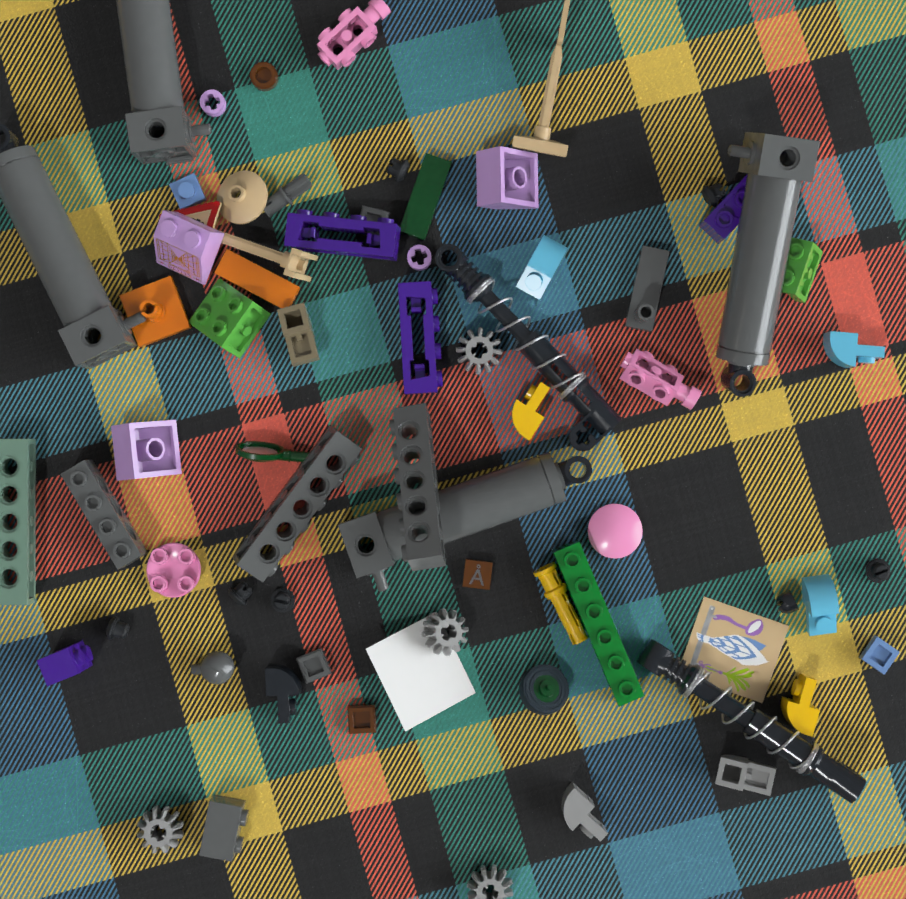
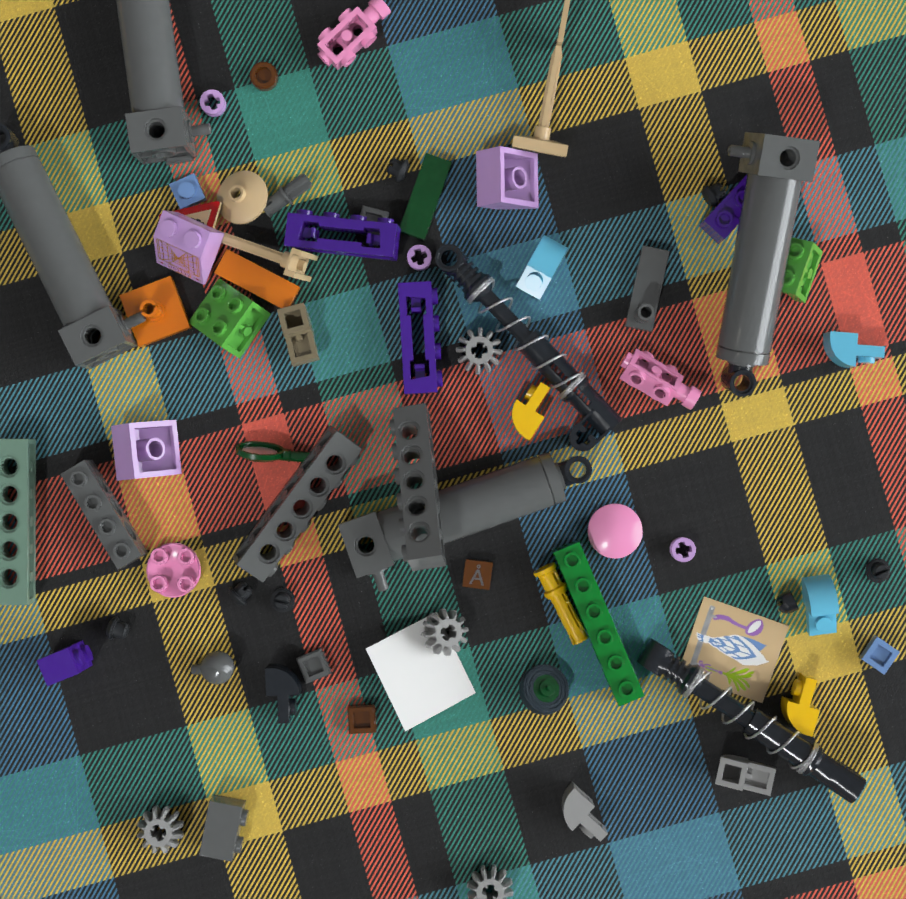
none -> lavender bush [669,537,696,562]

